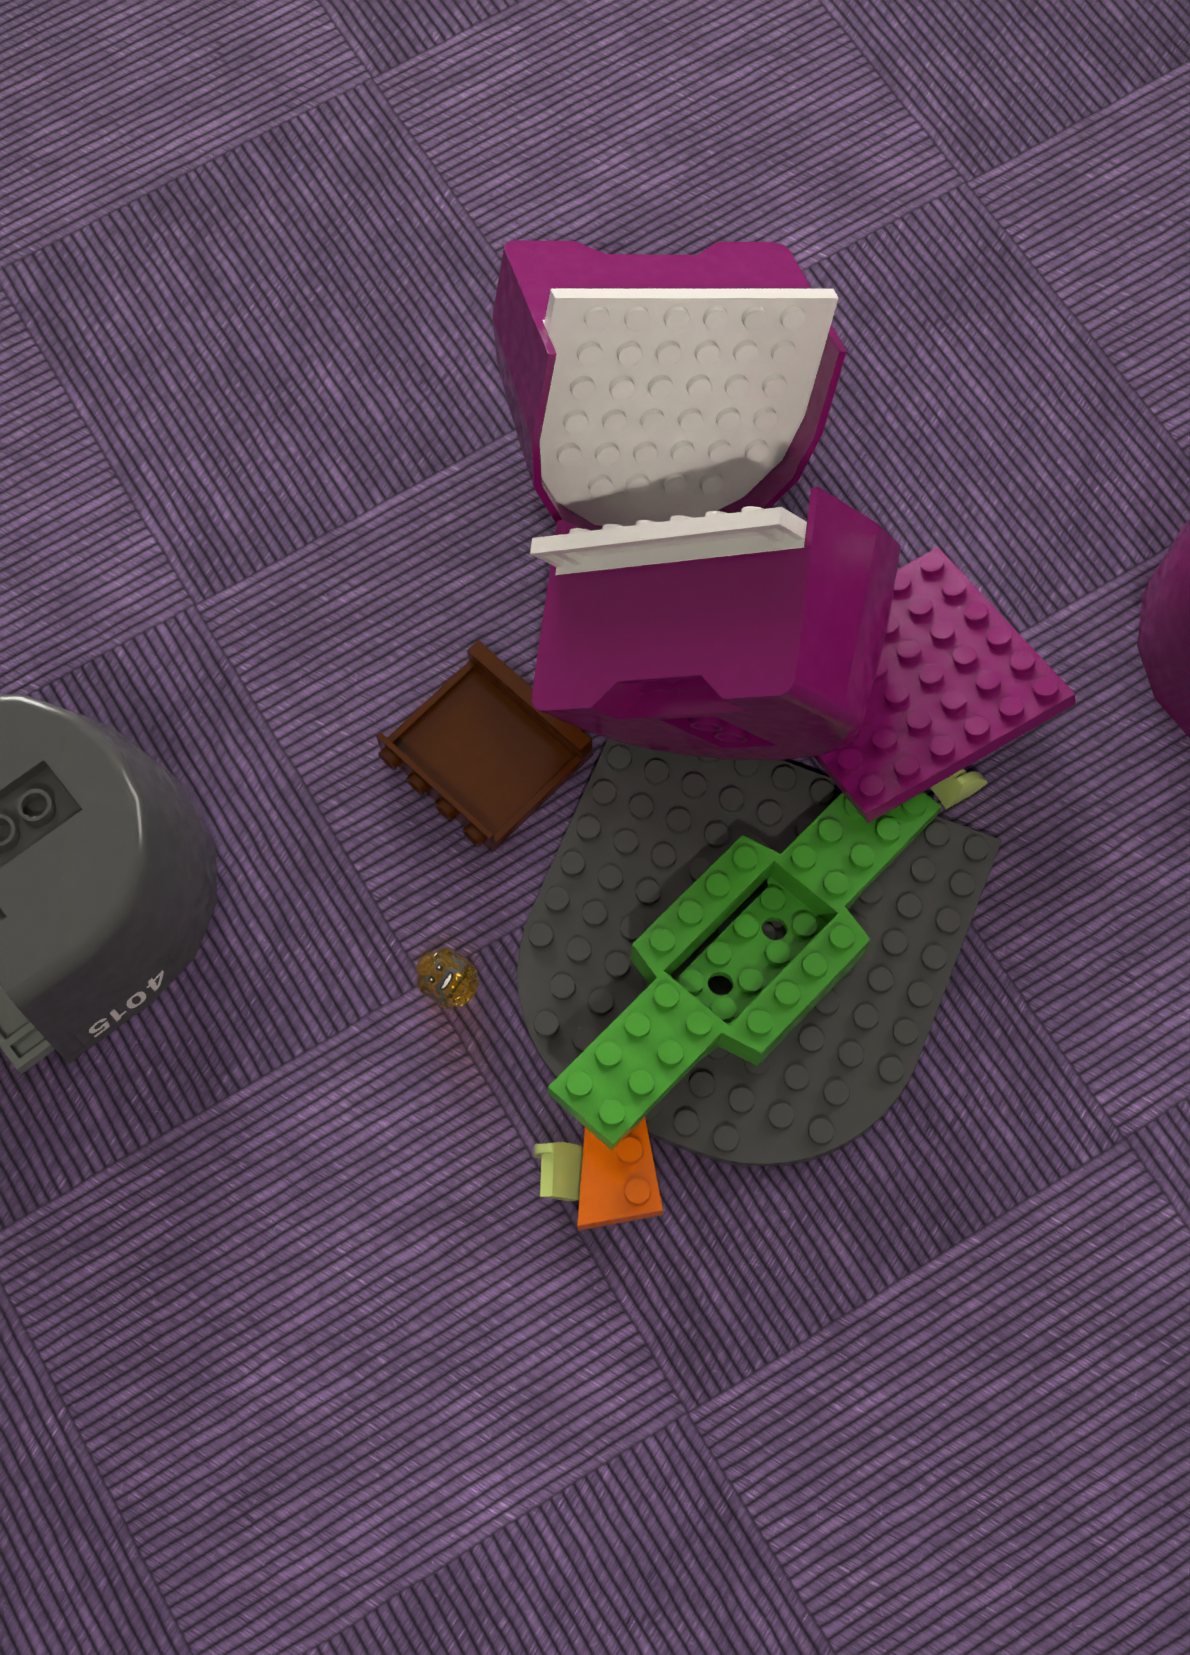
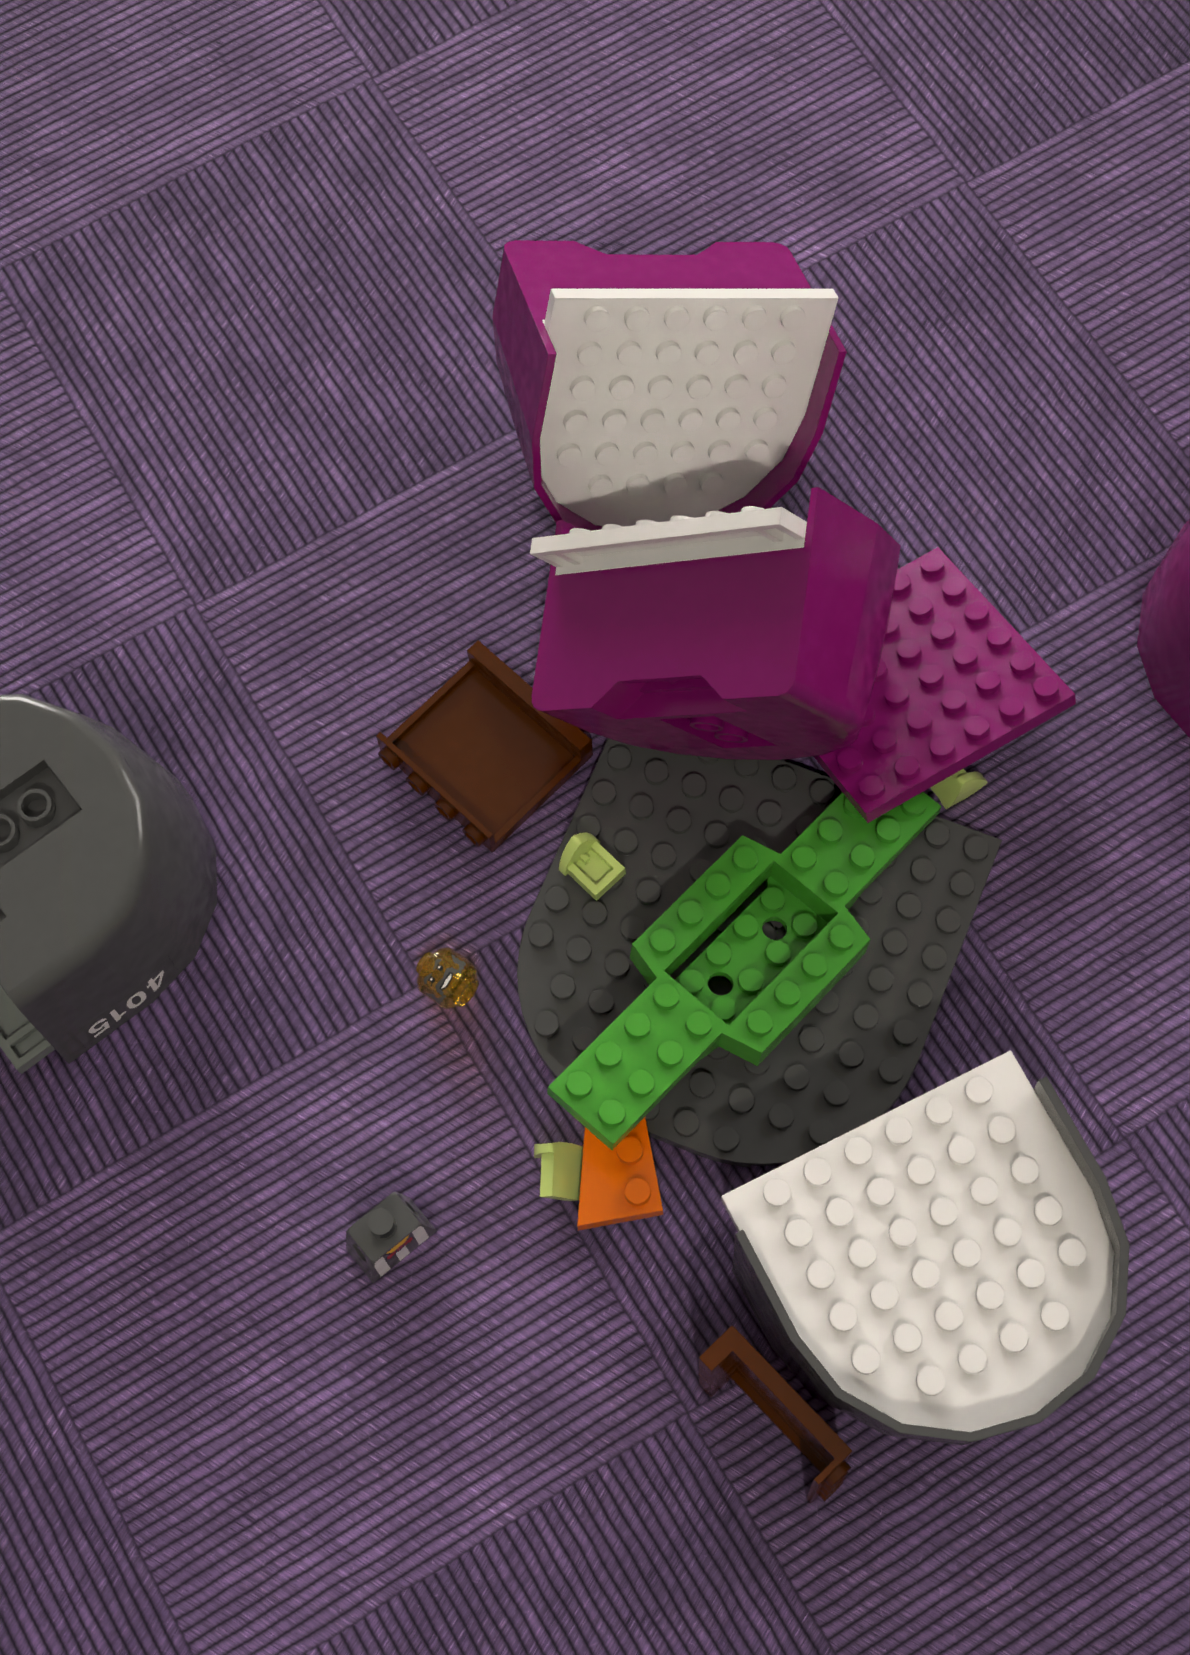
none -> dark grey torso [346,1191,437,1283]
none -> yellowish green tile [559,832,626,901]
none -> reddish brown panel [698,1325,853,1503]
none -> white piece [721,1050,1130,1445]

